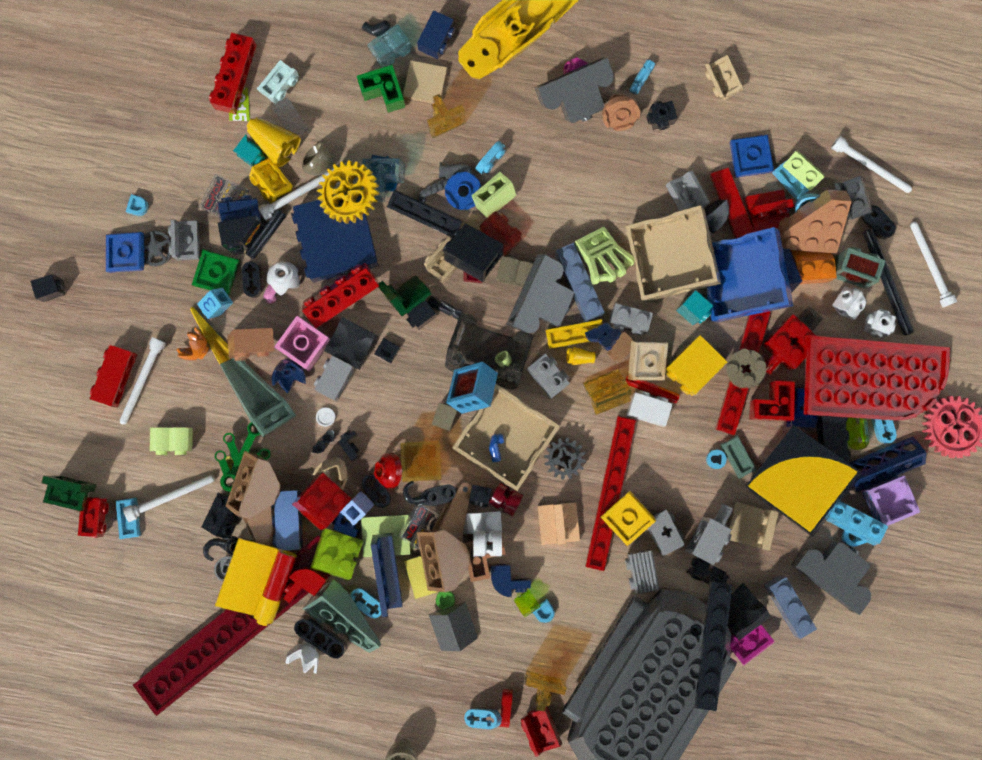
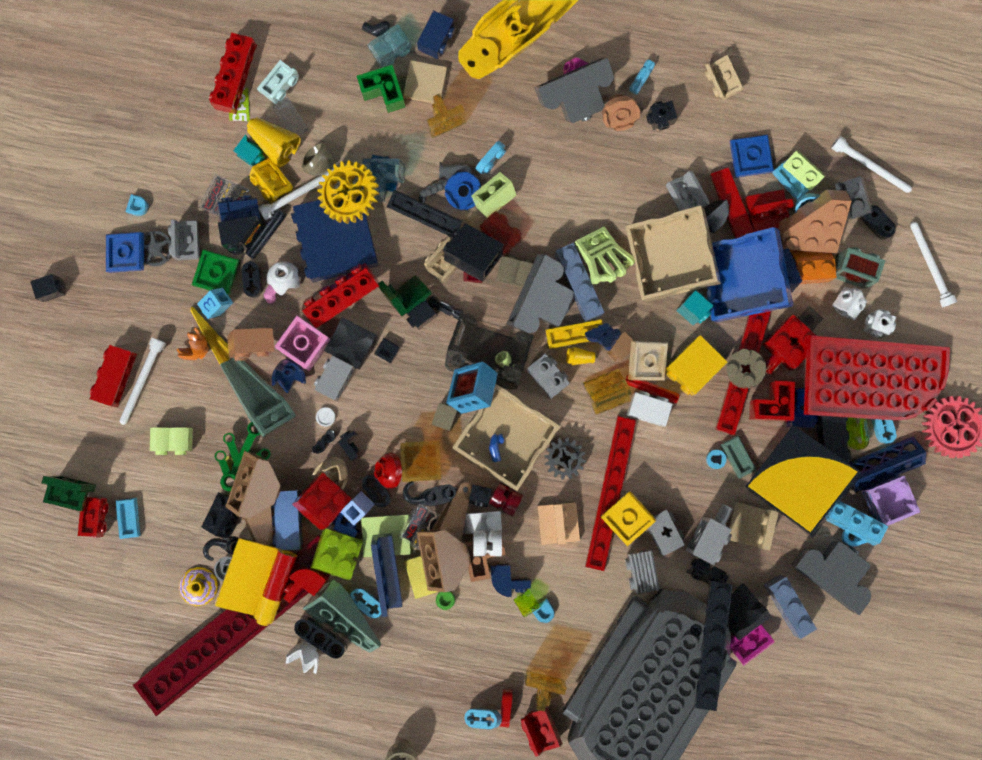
white piece [123,475,215,522] -> none
dark grey slope [429,601,478,652] -> none
light grey brick [609,303,653,336] -> none
black axle [863,228,915,336] -> none
none -> dish [179,567,218,606]

